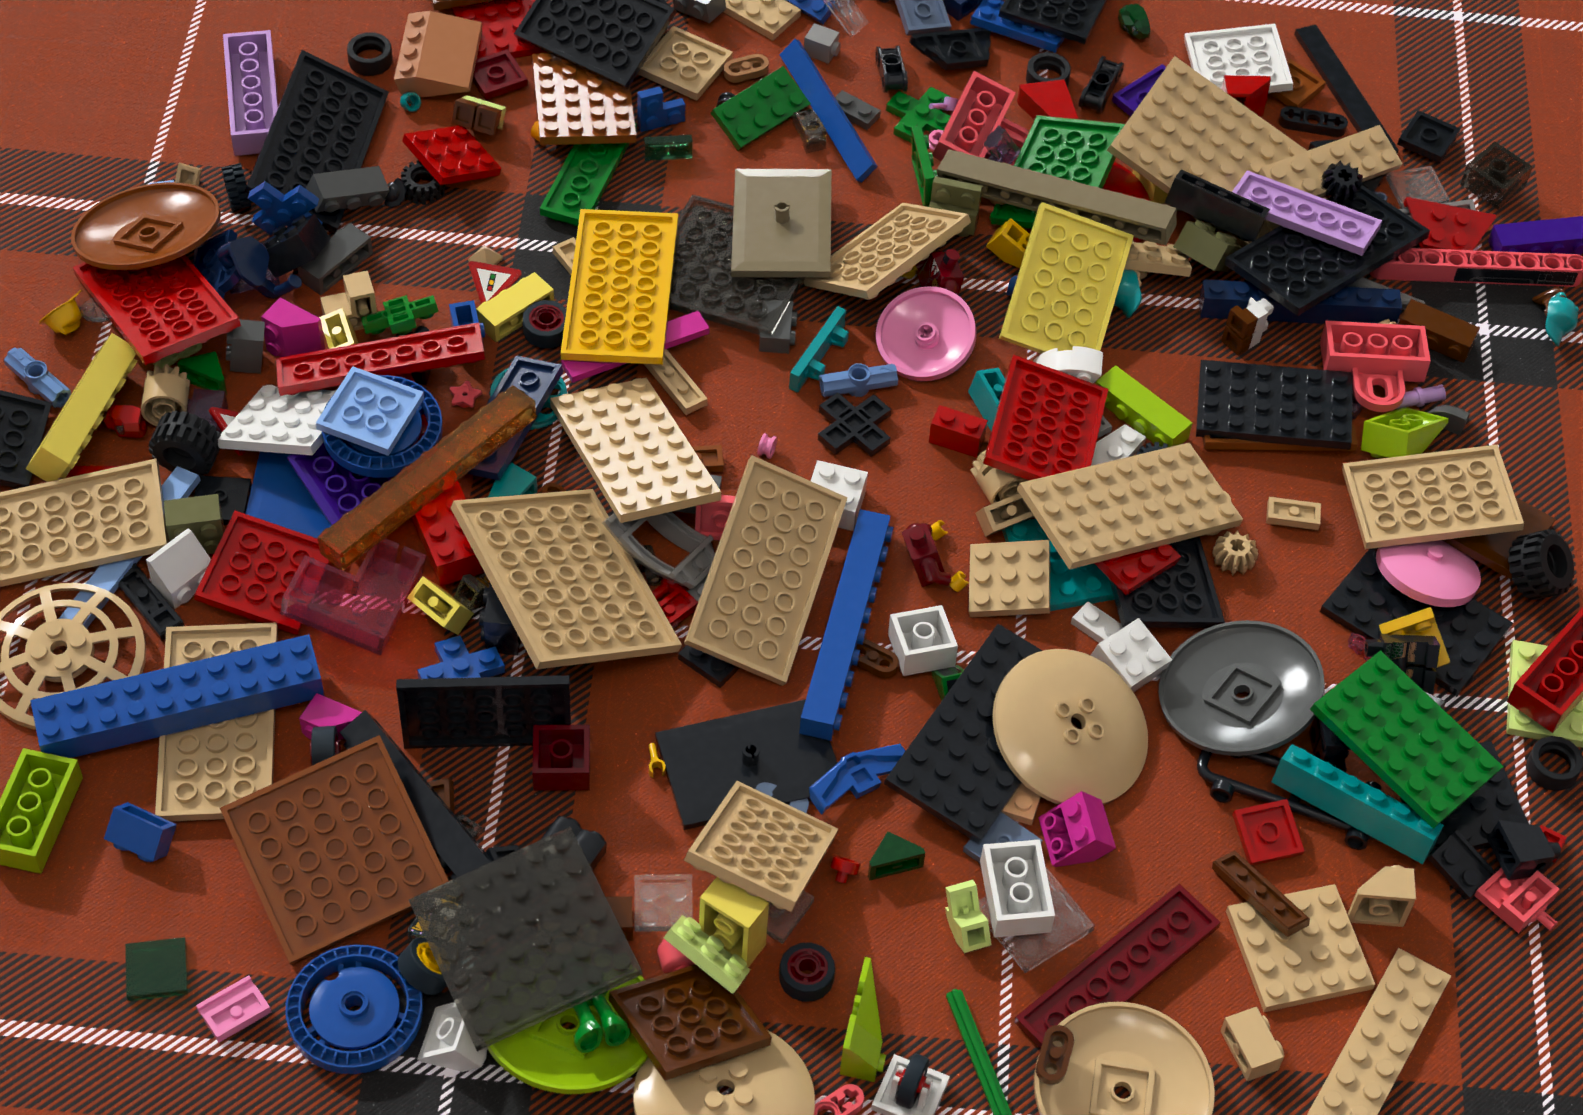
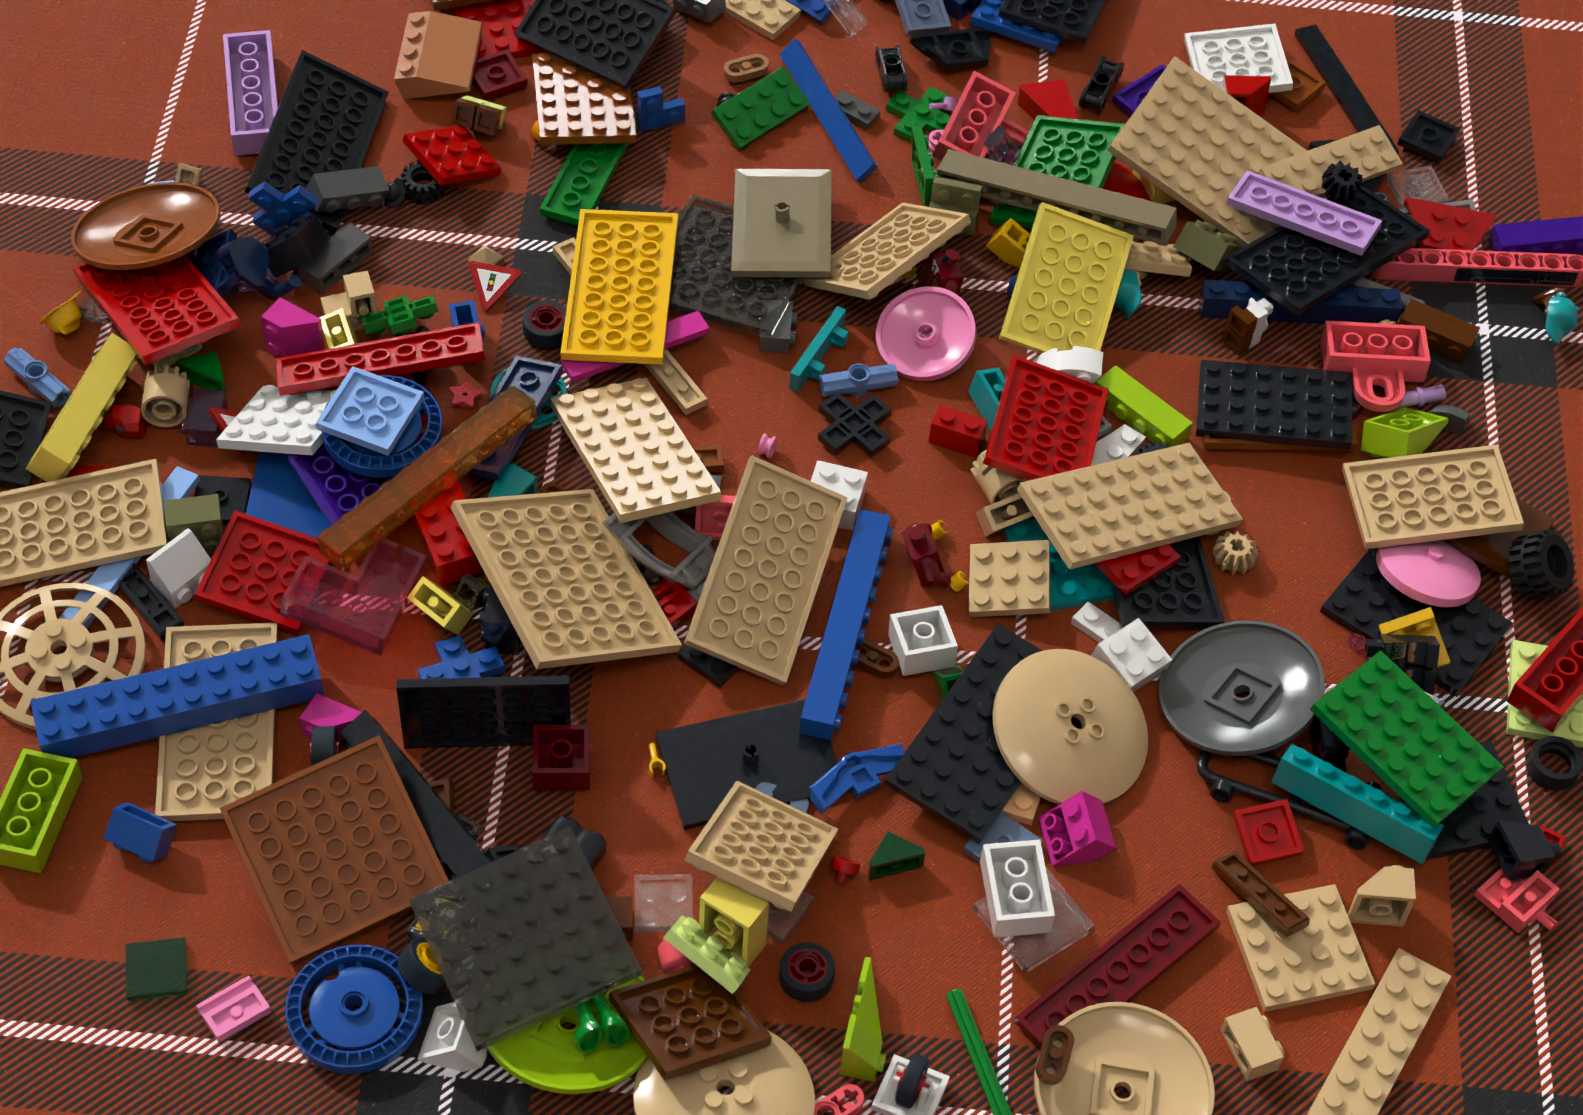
black tyre [148,411,221,476] -> none
black bush [221,163,251,210] -> none
dark grey brick [226,319,265,374] -> none
black tyre [347,32,393,76] -> none
teal hinge [400,92,421,112] -> none
light yellow brick [476,272,554,342] -> none
tan plate [638,26,733,100] -> none
clear green plate [644,135,693,161] -> none
clear smoke leg [793,108,826,153] -> none
light grey brick [804,23,841,63] -> none
yellowish green brick [945,880,991,953] -> none
black tyre [1026,52,1071,87] -> none
dark green rock [1118,4,1151,40] -> none
black brick [1165,169,1270,242] -> none
tan plate [1266,497,1321,530] -> none
black beam [1278,106,1348,137] -> none
black plate [1427,830,1496,900] -> none
clear smoke brick [1460,141,1533,210] -> none

